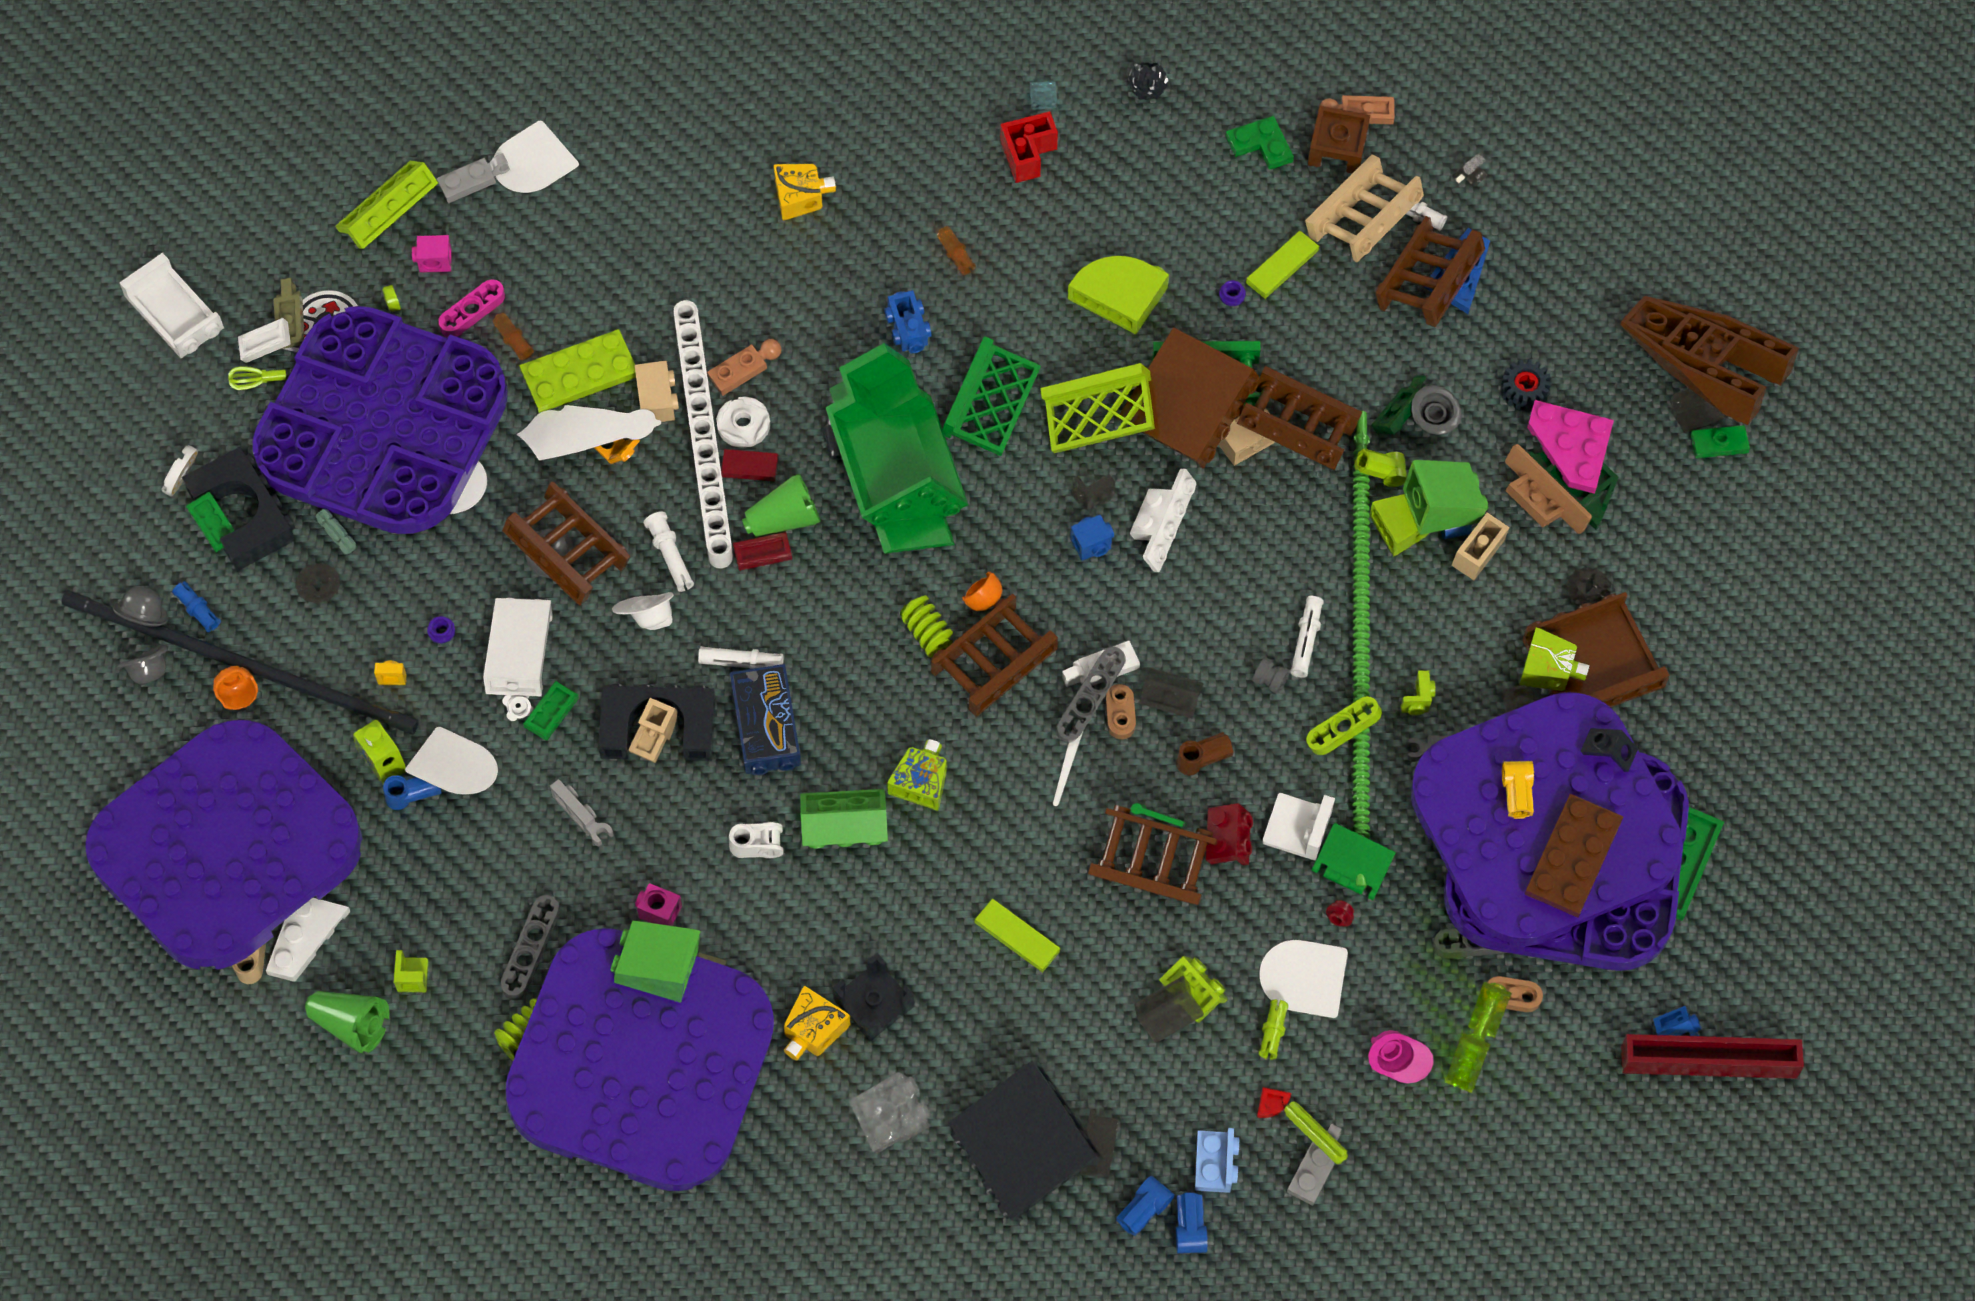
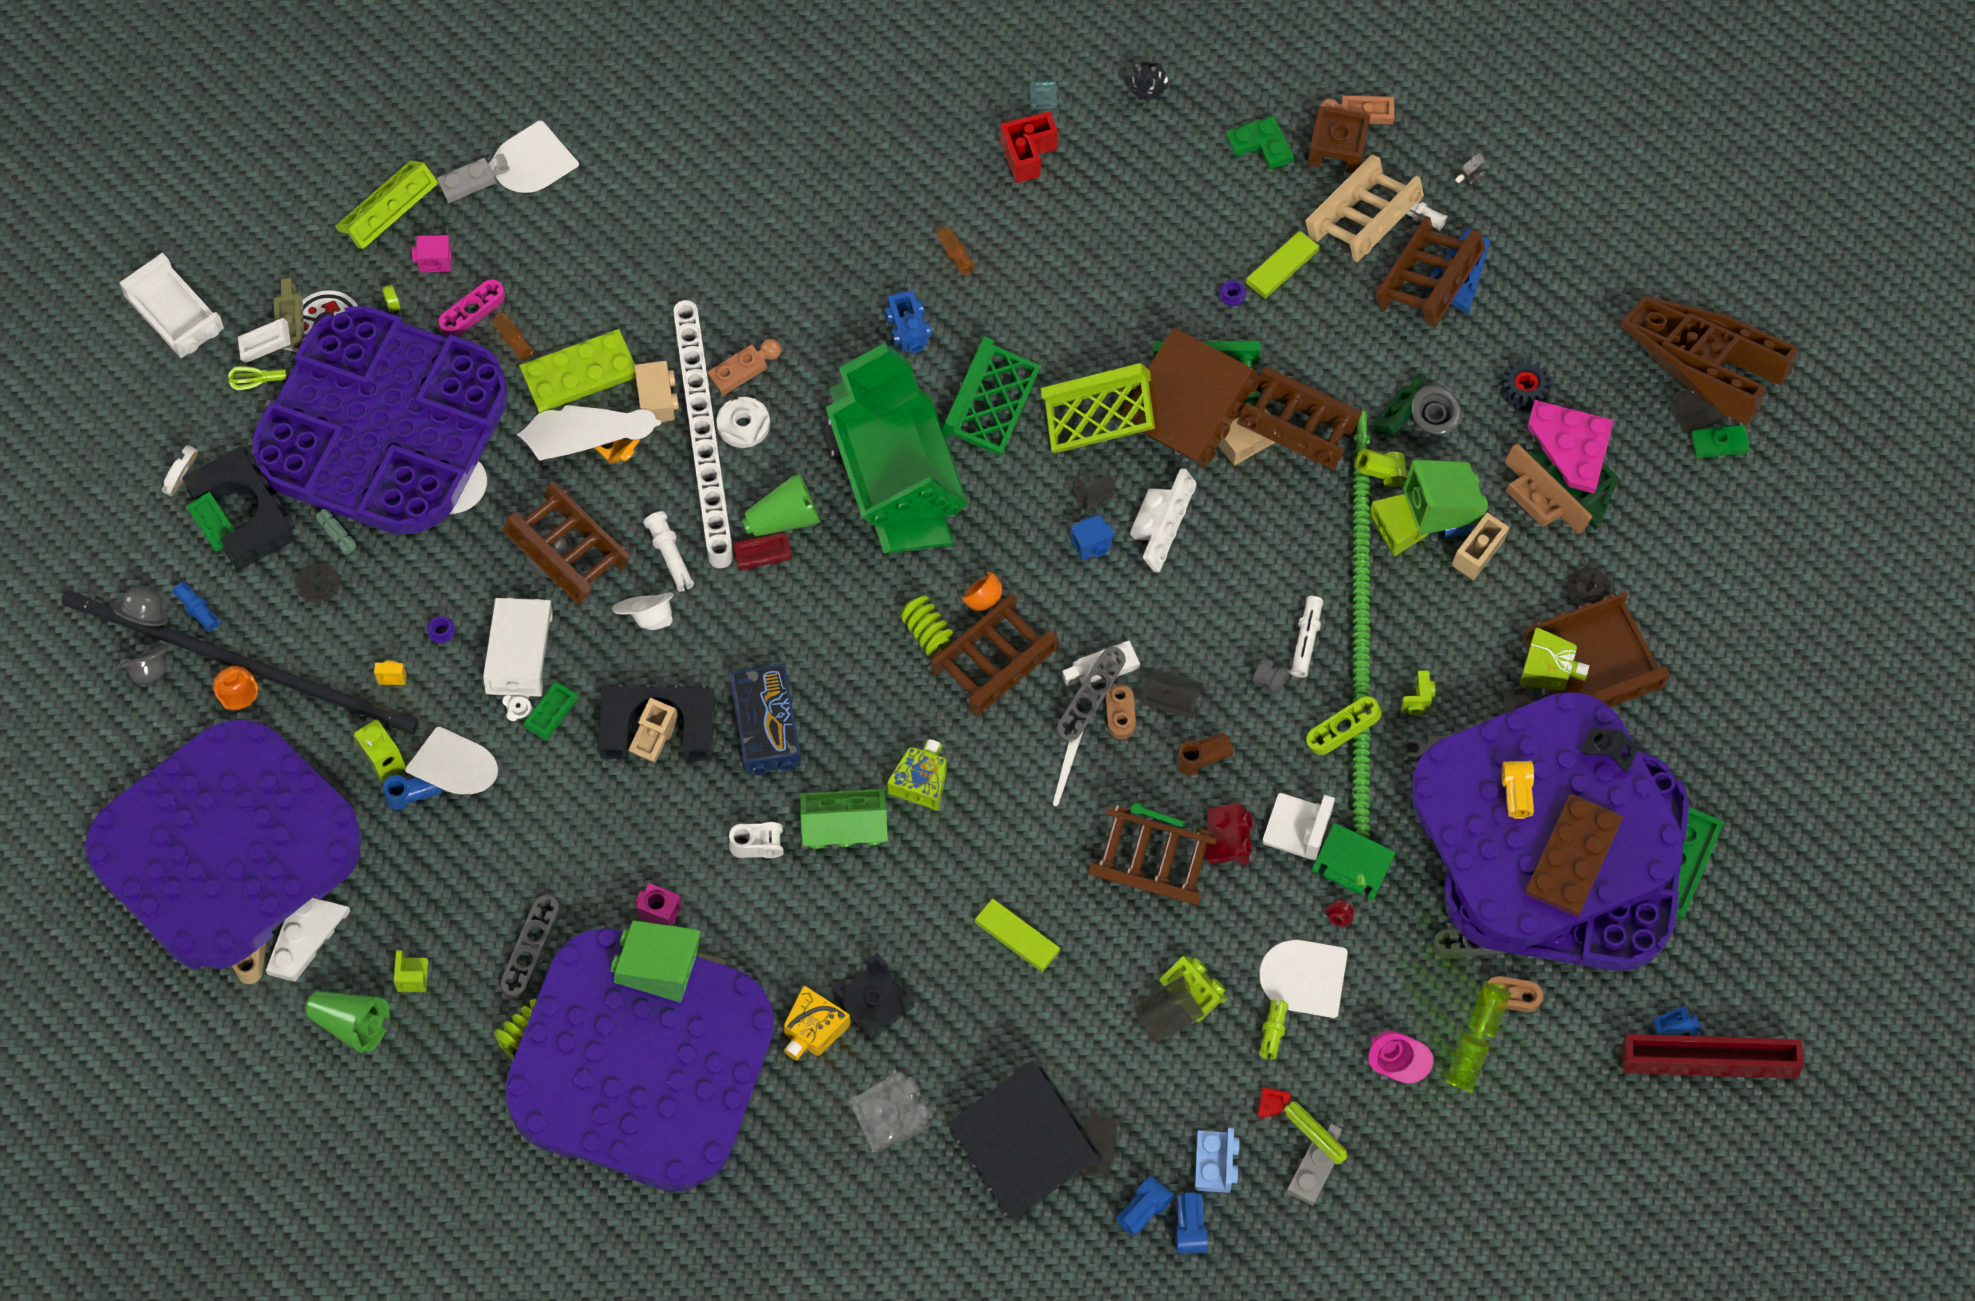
light grey plate [550,779,613,847] -> none
white pin [698,646,784,669] -> none
dark red tile [721,449,778,482] -> none
torso [774,164,836,220] -> none
lime brick [1068,256,1169,334] -> none

